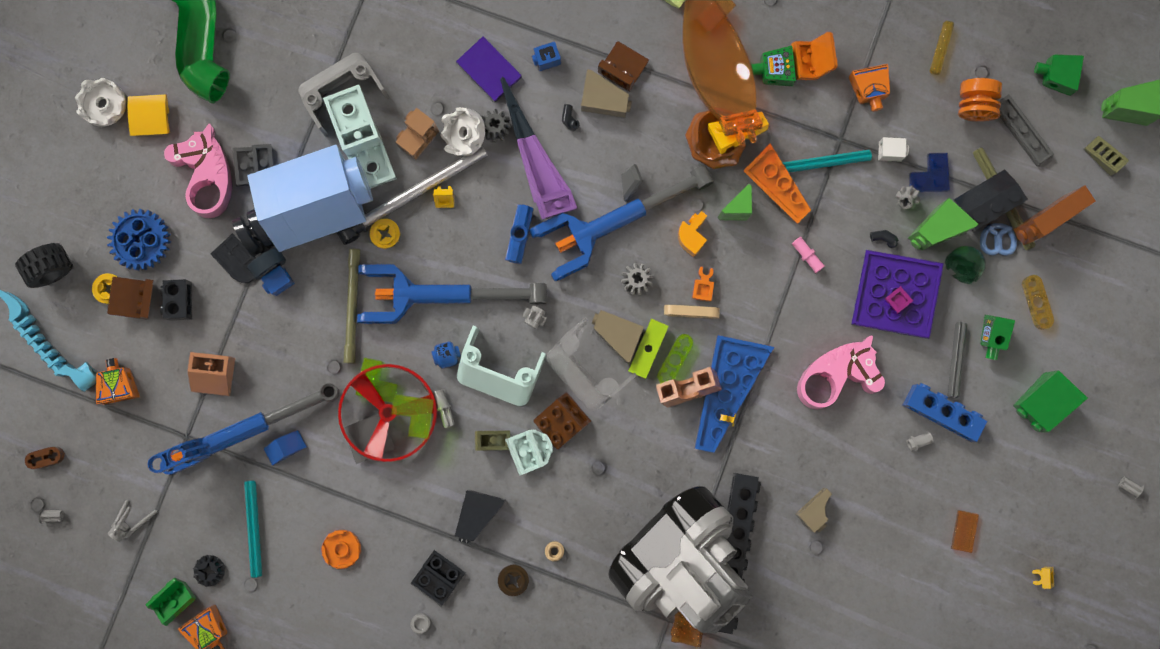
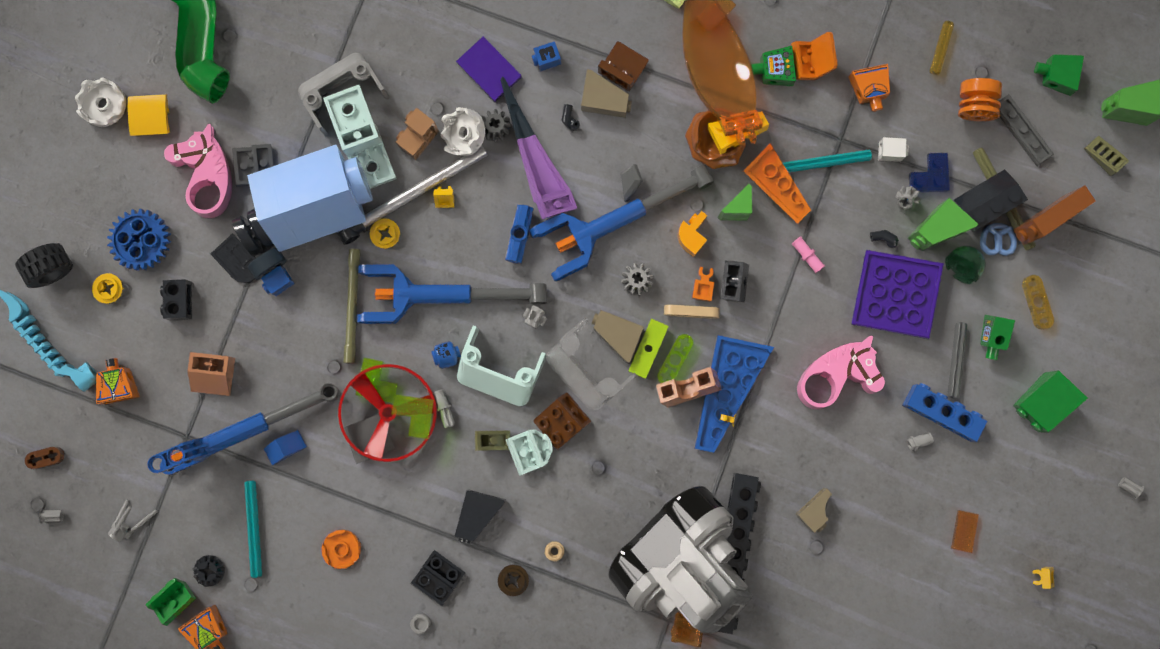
reddish brown bracket [107,277,153,320] -> none
magenta plate [885,286,913,314] -> none
none -> black brick [720,260,749,303]

